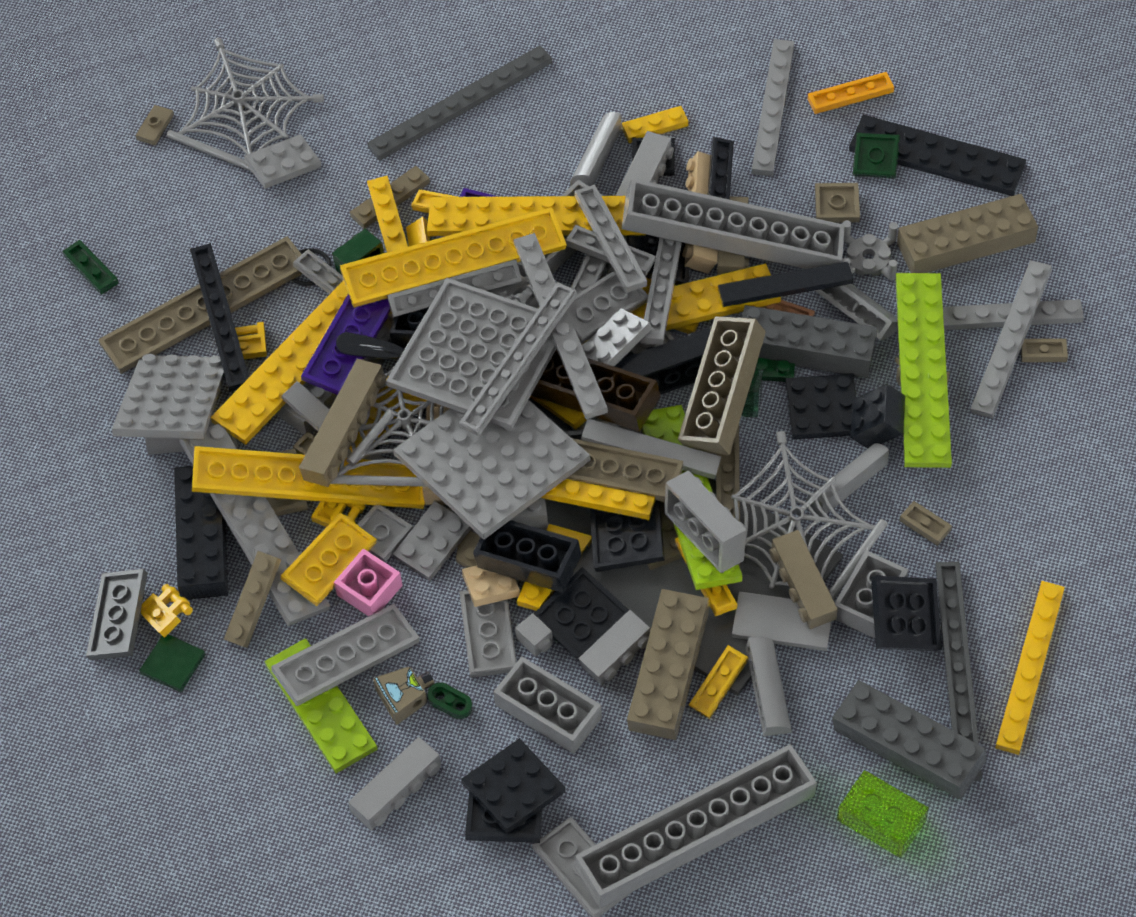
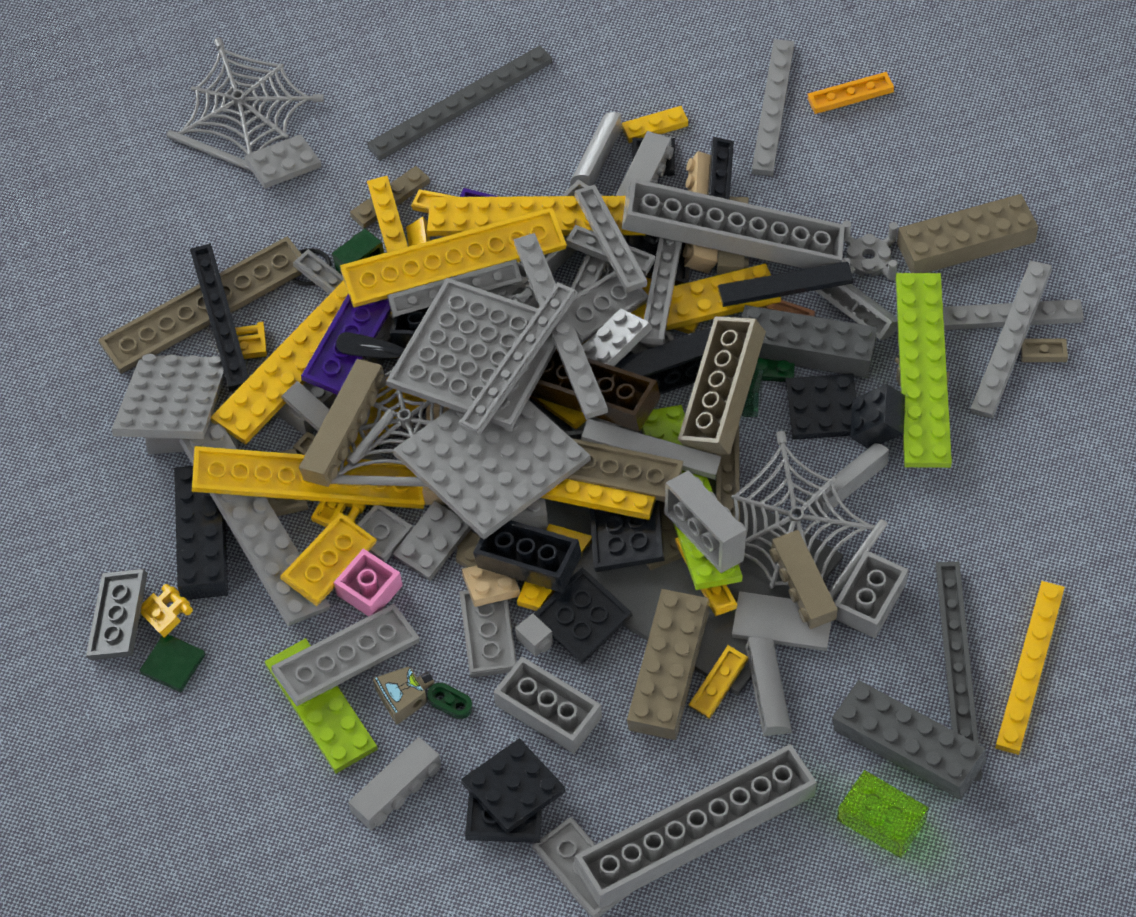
dark green plate [62,240,119,295] -> none
dark tan plate [136,105,174,146] -> none
dark tan plate [224,551,282,648] -> none
light grey brick [578,610,651,685] -> none
dark tan plate [815,183,860,223] -> none
black plate [849,114,1027,196] -> none
dark green tile [852,133,900,178] -> none
black plate [871,576,942,651] -> none
dark tan plate [899,501,952,546] -> none

